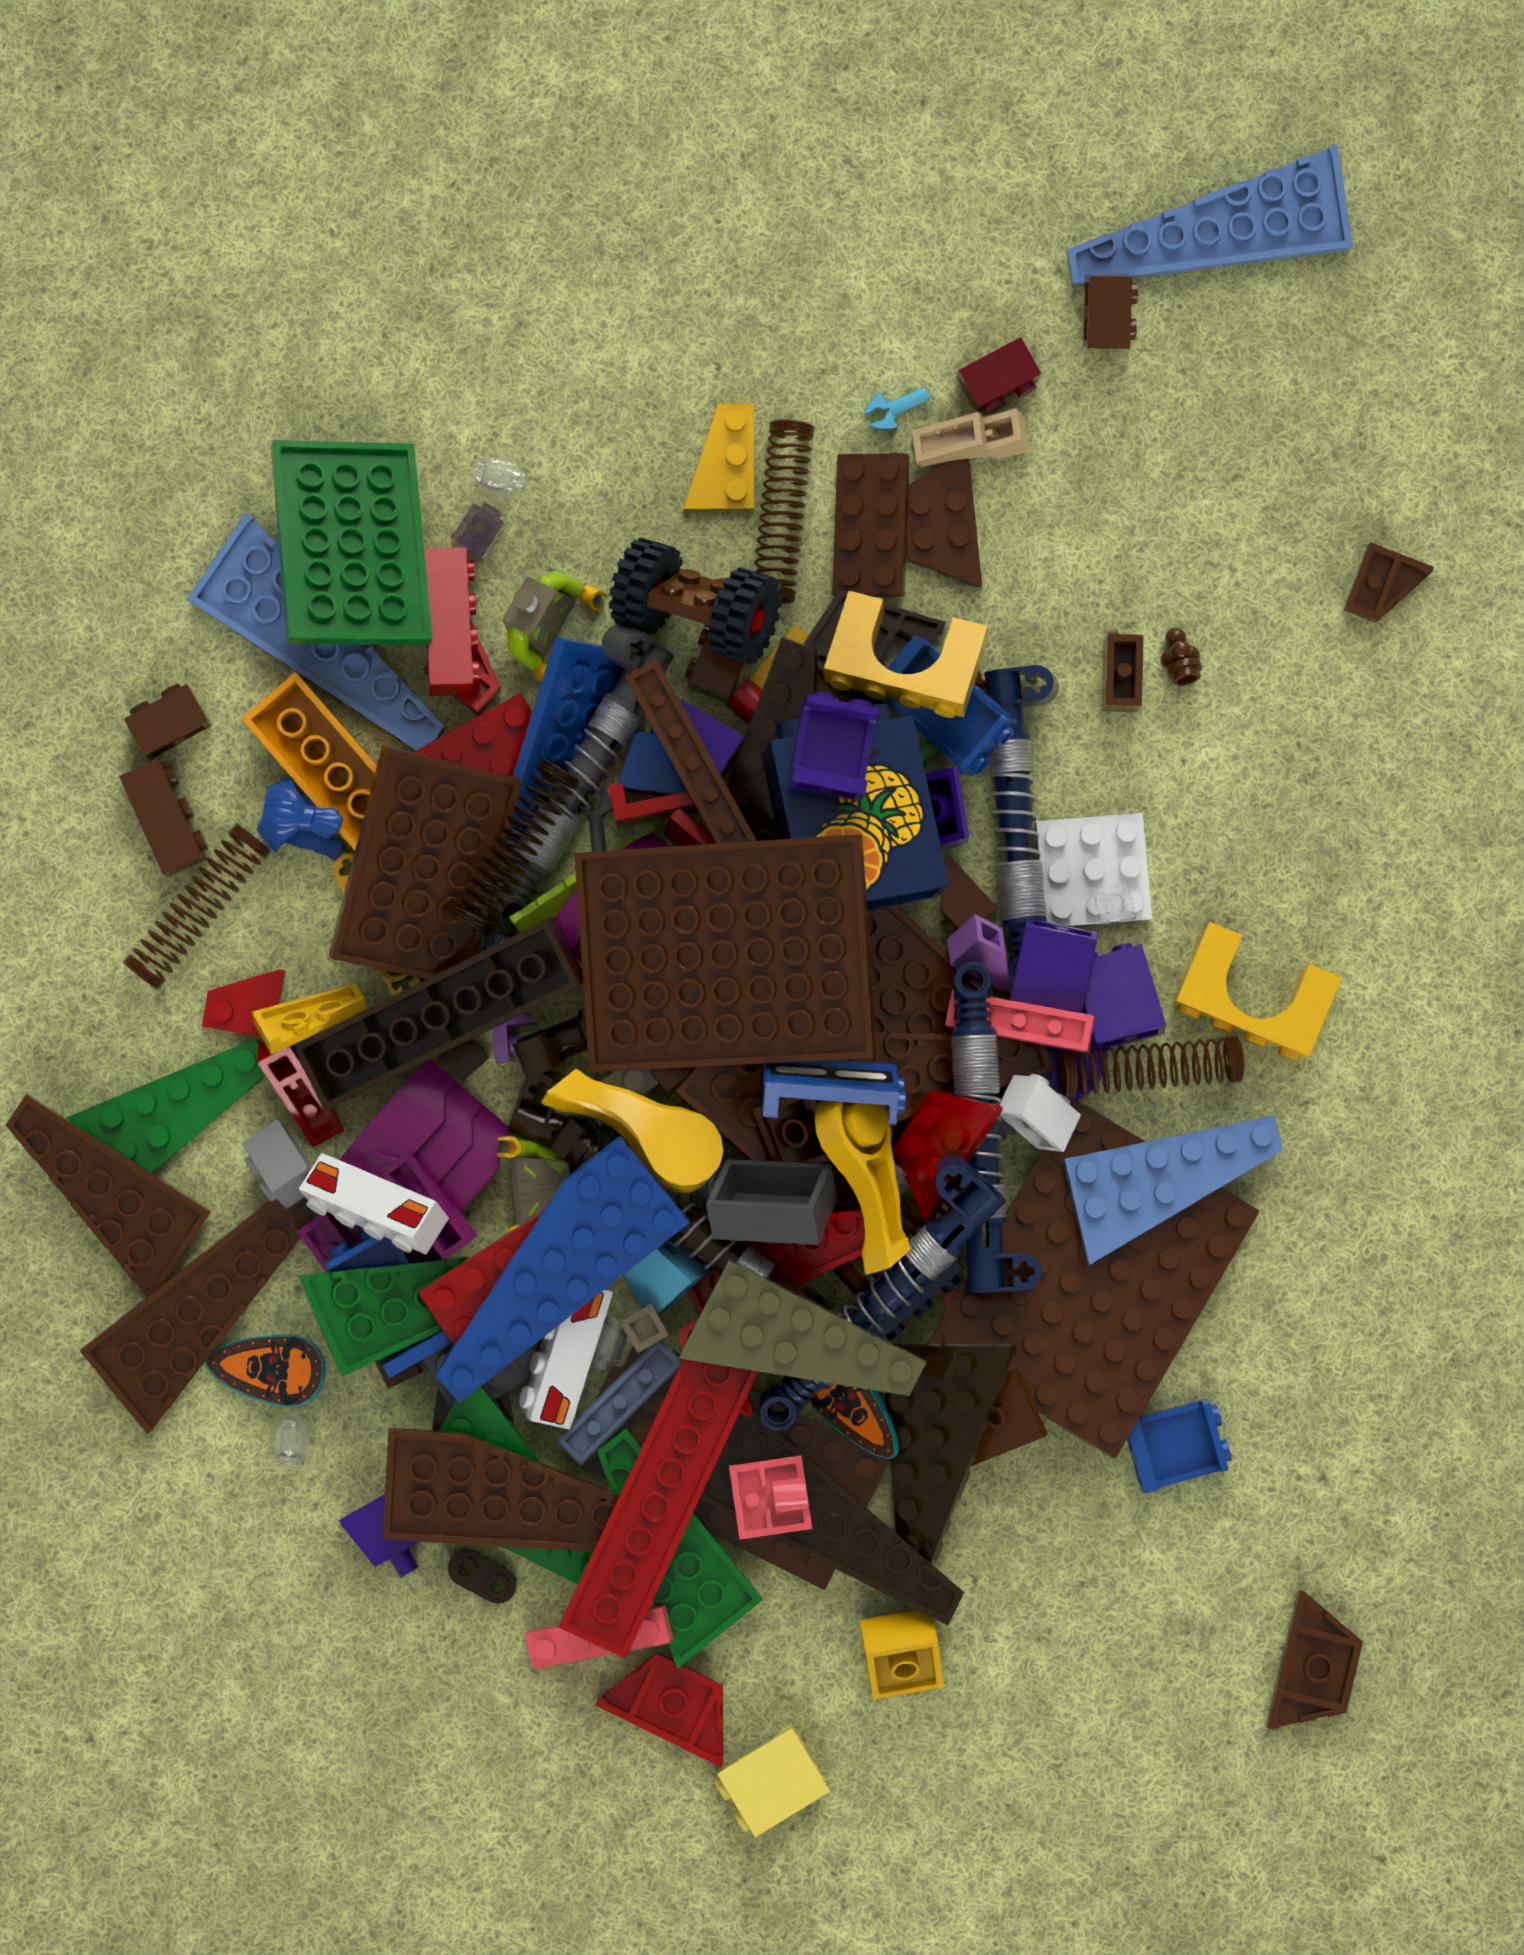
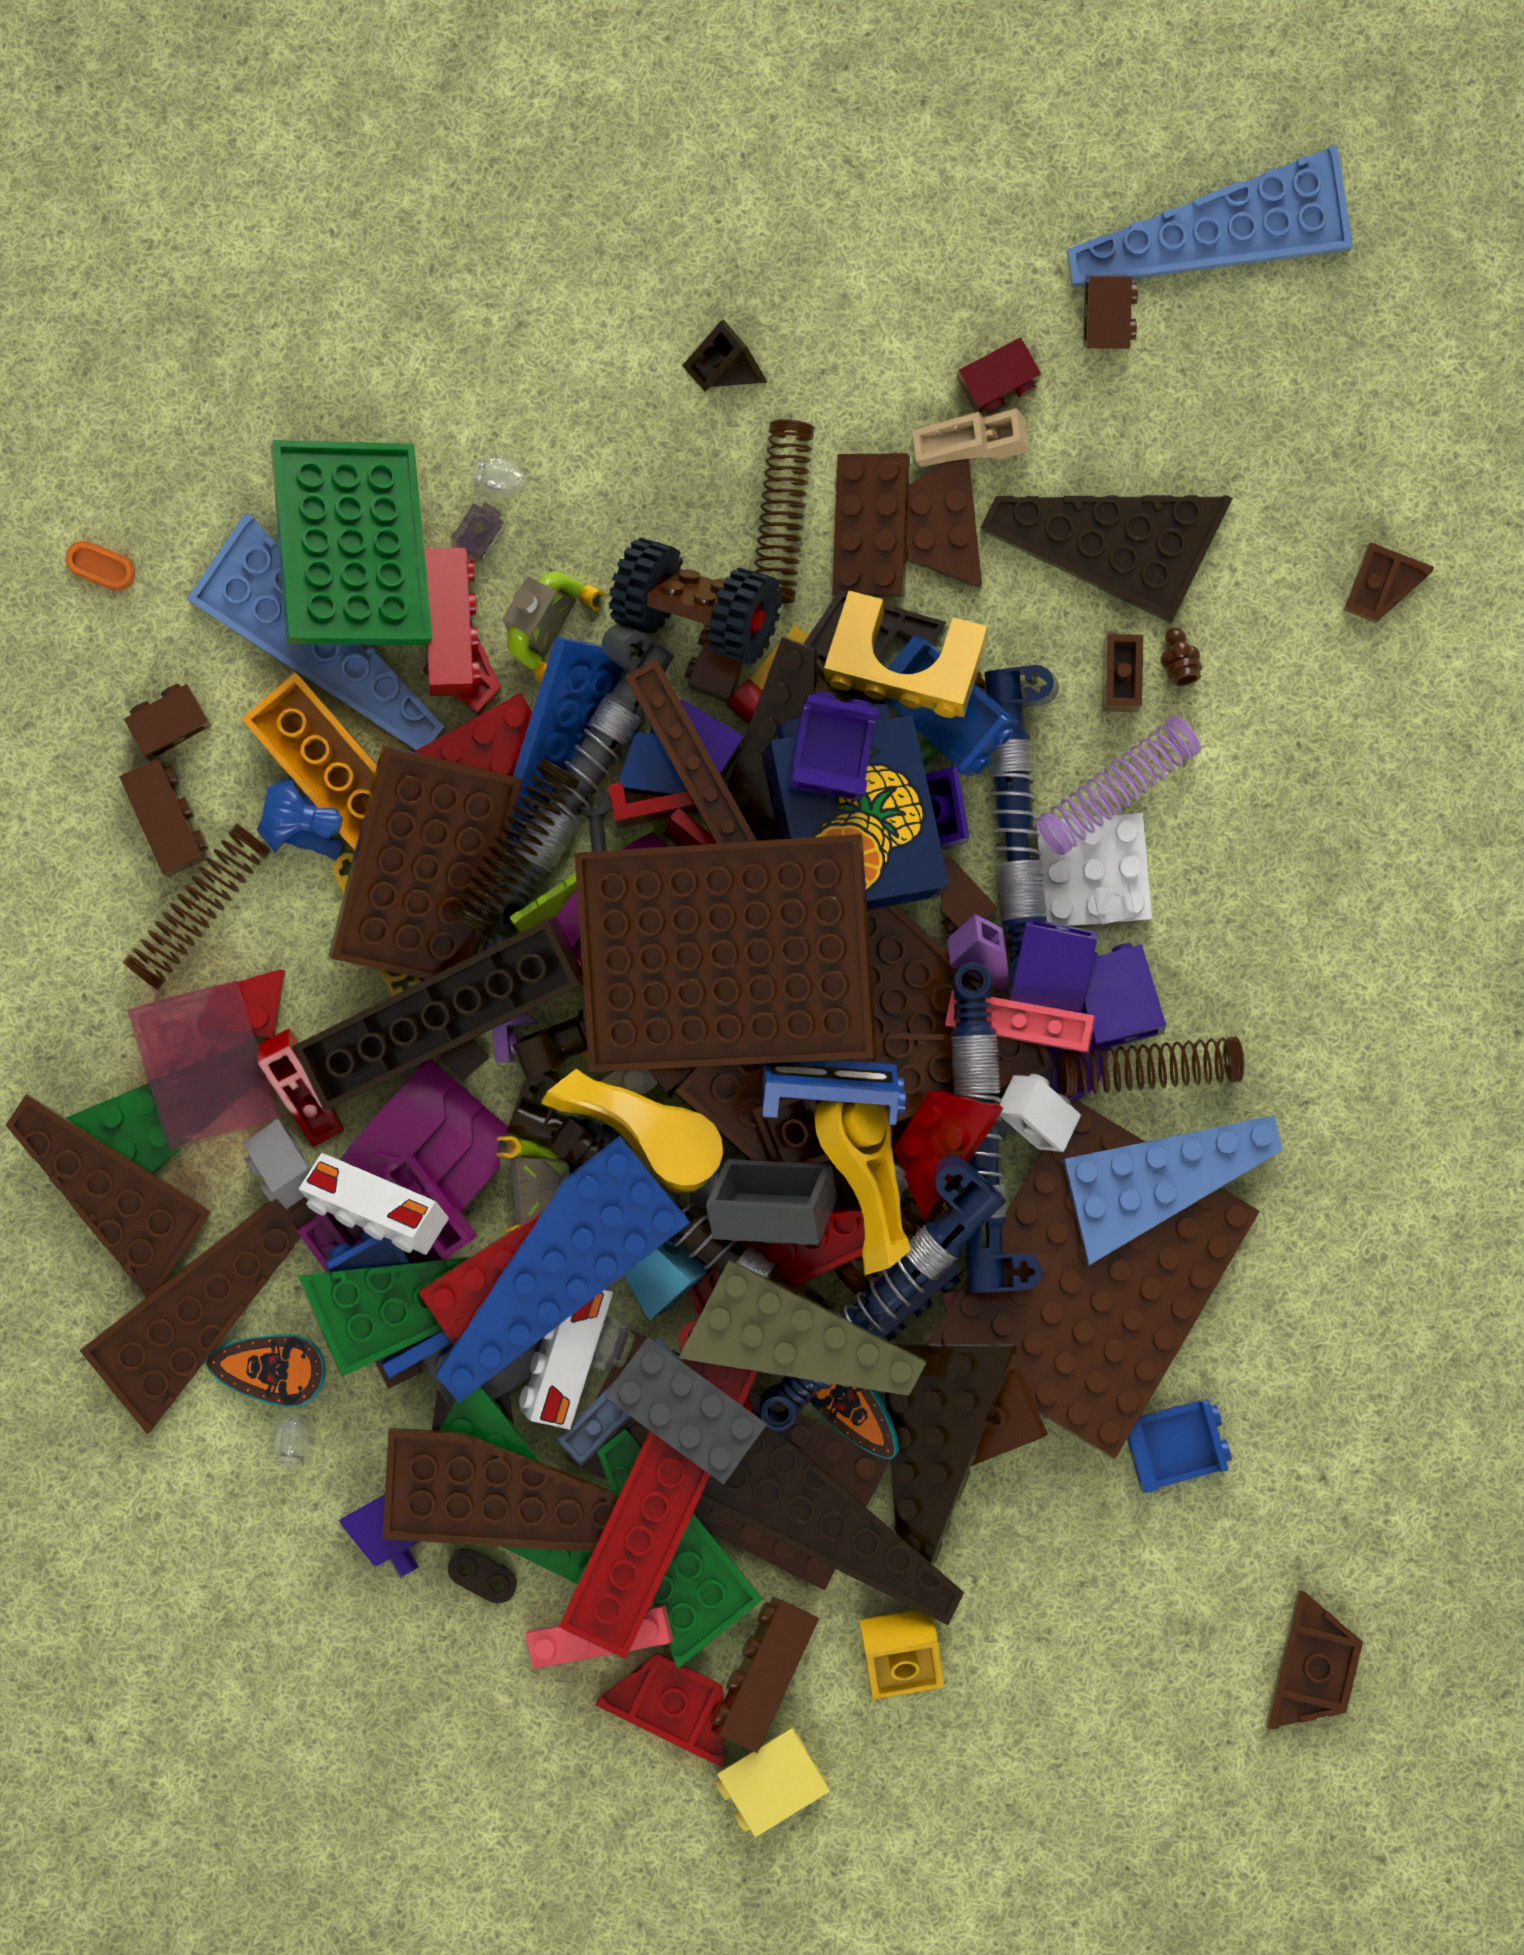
yellow wing [252,983,367,1055] -> none
dark tan plate [619,1304,669,1353] -> none
yellow wing [683,403,754,511] -> none
coral plate [729,1455,812,1540] -> none
medium azure bar [864,388,930,431] -> none
yellow arch [1173,922,1342,1062] -> none
none -> orange tile [65,541,135,591]
none -> clear pink slope [127,981,279,1151]
none -> dark grey plate [604,1337,767,1485]
none -> dark brown slope [682,320,768,392]
none -> reddish brown brick [710,1597,819,1753]
none -> dark brown wing [980,495,1233,623]
none -> lavender piece [1036,716,1201,856]

